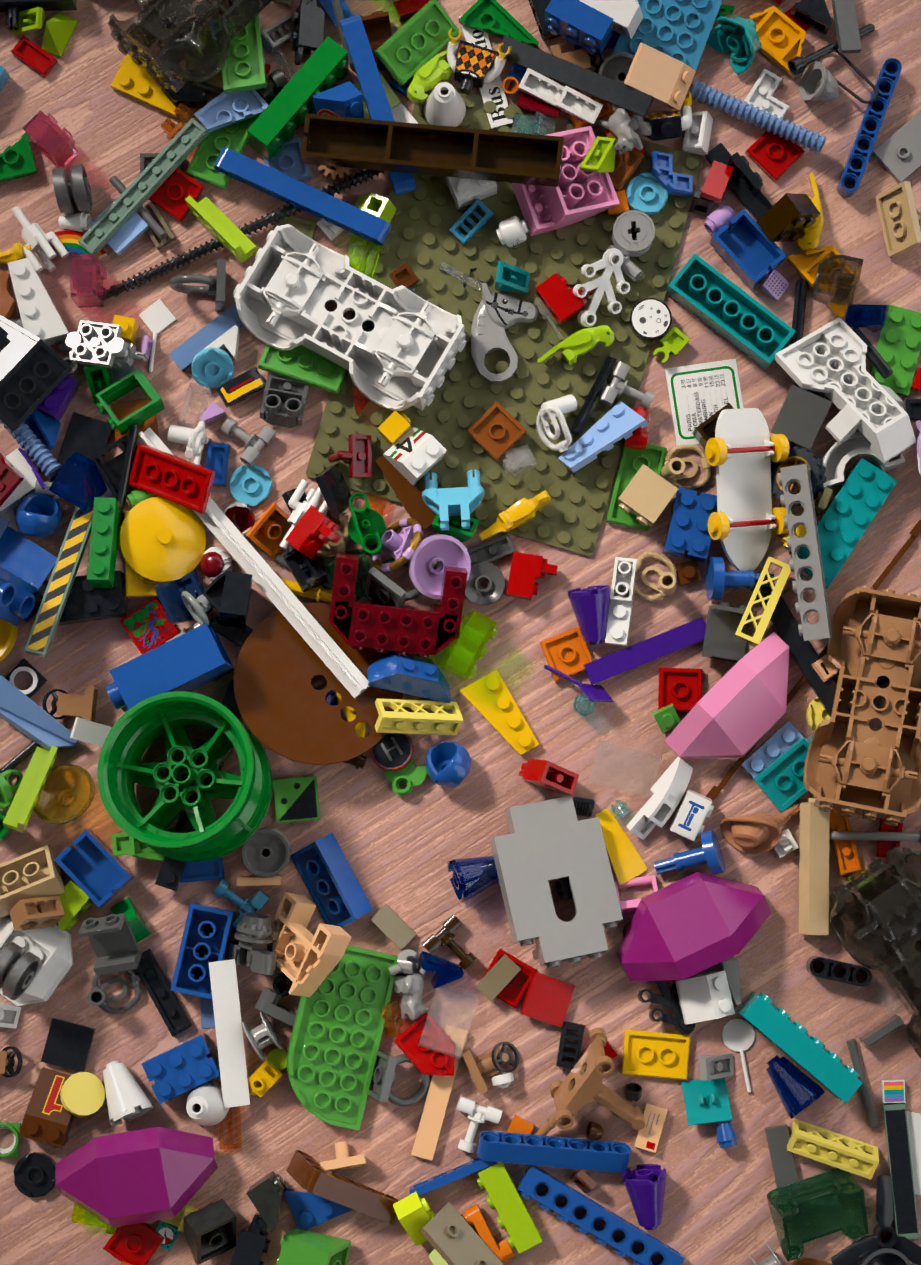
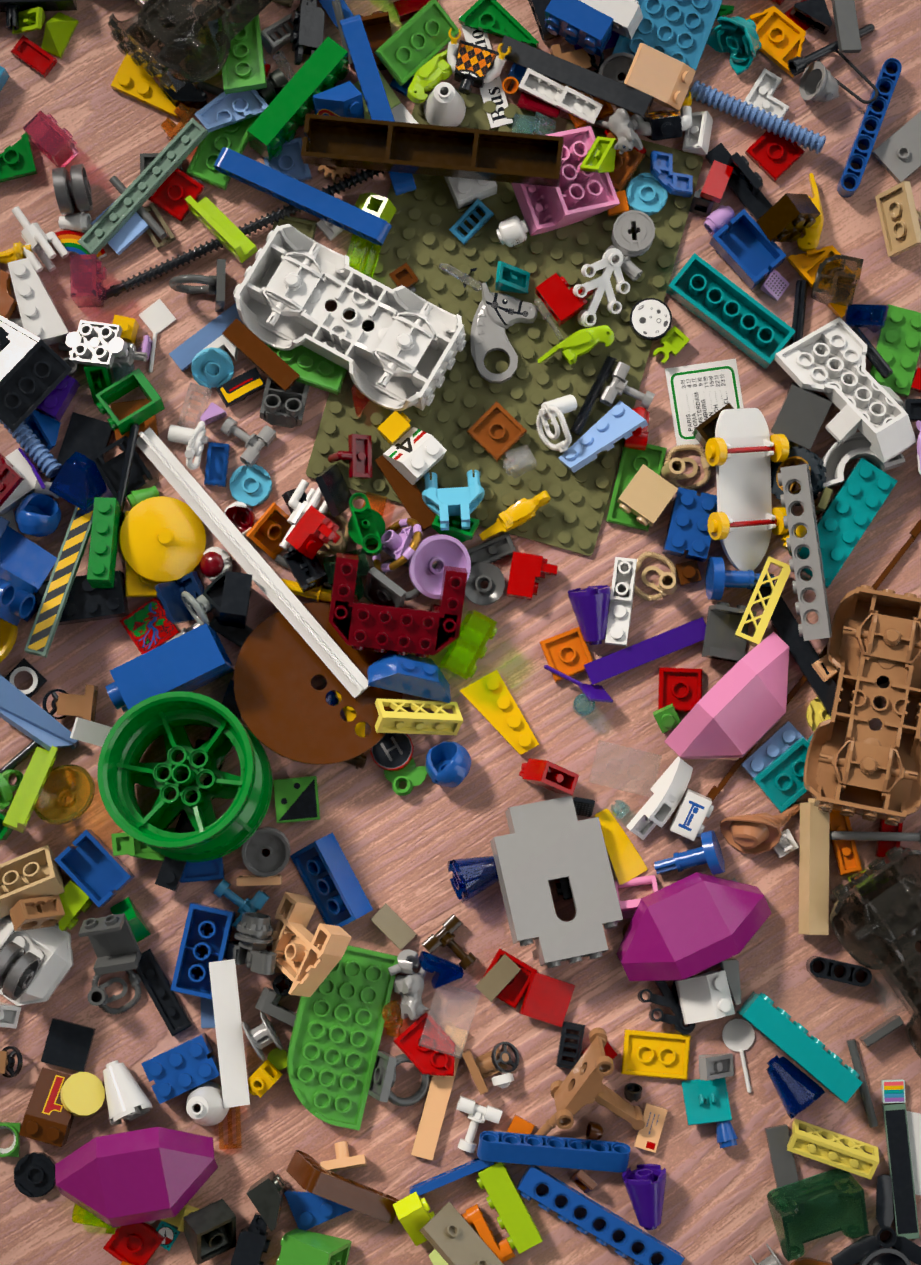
red tile [128,443,215,513] -> none
none -> reddish brown tile [222,318,300,392]

